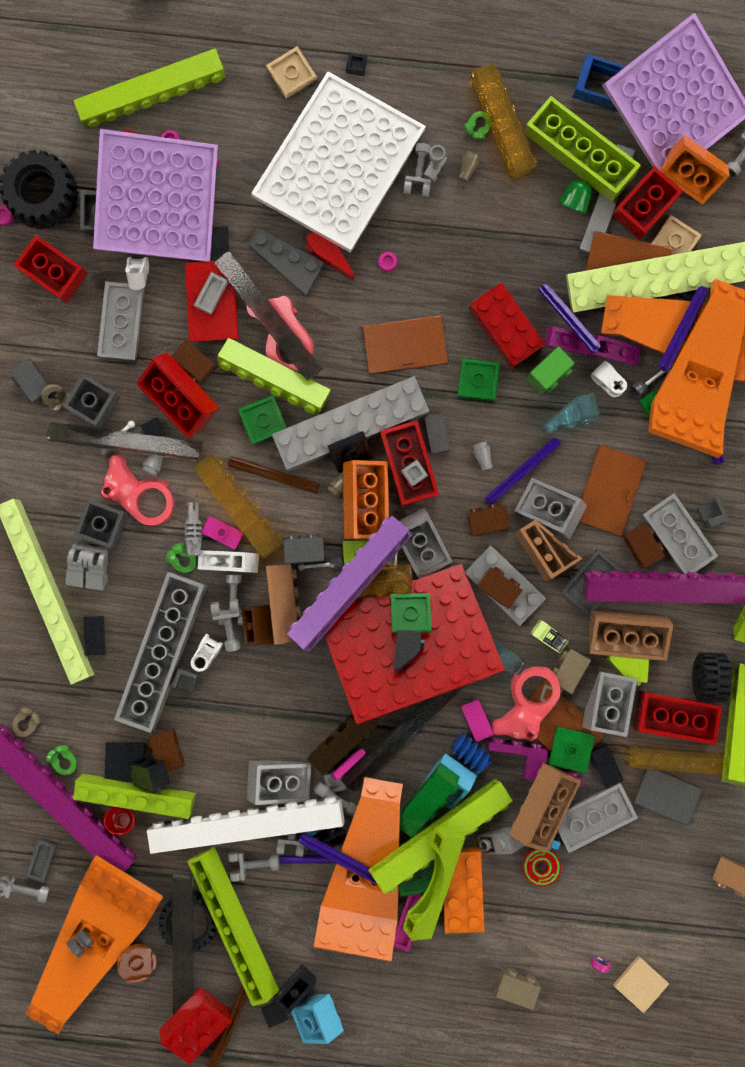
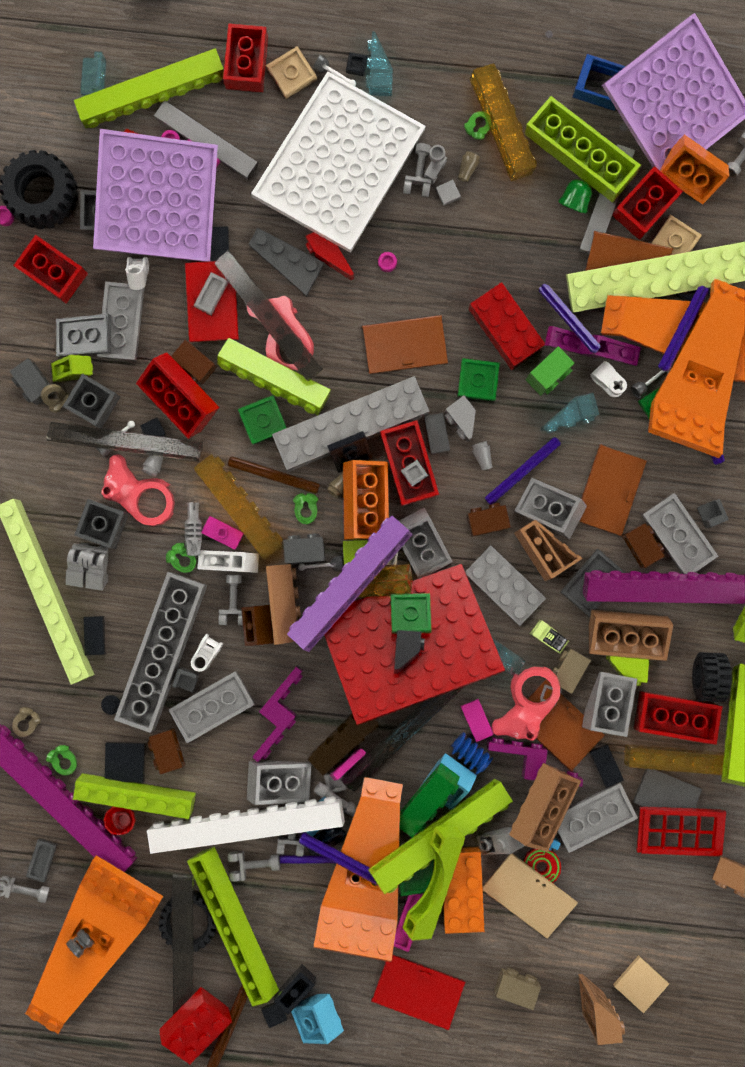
dark orange tile [116,944,157,983] -> none
black brick [128,756,170,792] -> none
light grey bar [210,599,241,652] -> none
reddish brown brick [476,566,523,609] -> none
green plate [548,726,595,773] -> none
dark pink tile [590,955,611,973] -> none
none -> lime slope [51,355,93,382]
none -> tile [56,314,111,358]
none -> clear light blue panel [80,51,107,96]
none -> black plate [101,695,121,715]
none -> light grey tile [154,100,258,180]
none -> light grey plate [169,671,255,743]
none -> red brick [223,23,268,92]
none -> magenta bracket [252,665,303,762]
none -> bright green piece [293,493,318,524]
none -> hinge [313,55,356,86]
none -> clear light blue slope [366,31,393,96]
none -> red container [371,954,465,1030]
none -> light grey tile [435,180,461,206]
none -> light grey slope [445,396,476,442]
none -> tan container [482,853,578,939]
none -> medium nougat slope [578,974,625,1045]
none -> red piece [636,807,726,856]

